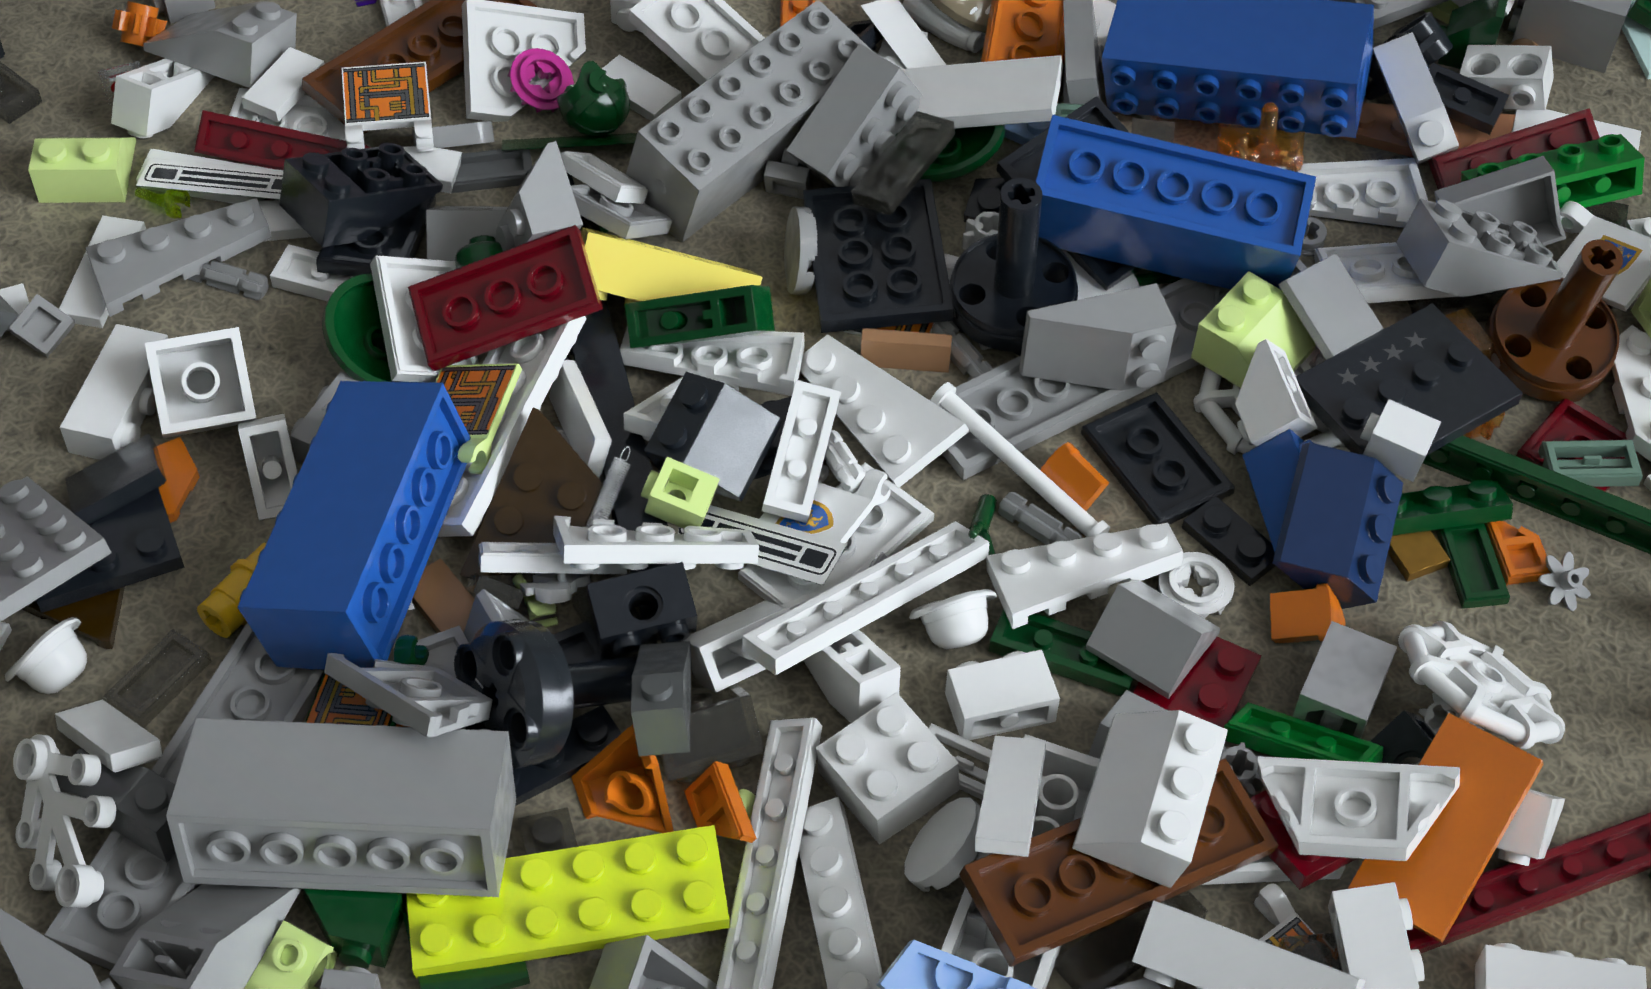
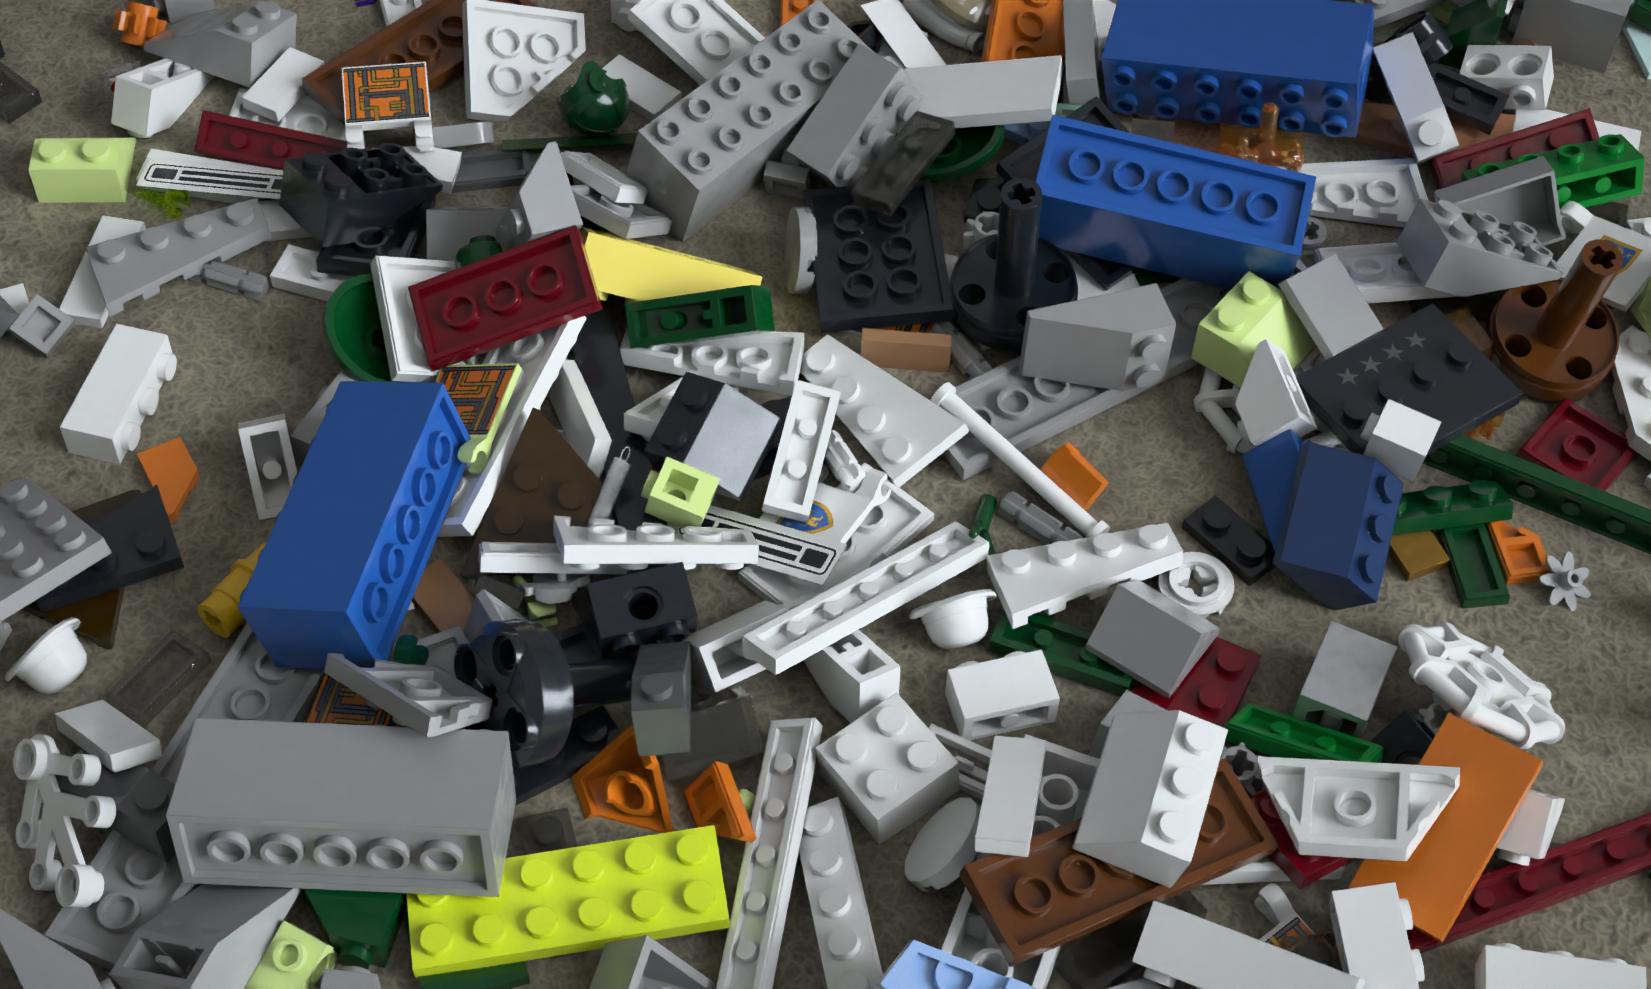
black tile [66,433,167,525] -> none
white brick [144,327,256,438] -> none
dark pink gear [507,48,574,113] -> none
black tile [1081,392,1235,525] -> none
orange tile [1270,583,1346,643] -> none
sand green tile [1538,440,1643,487] -> none

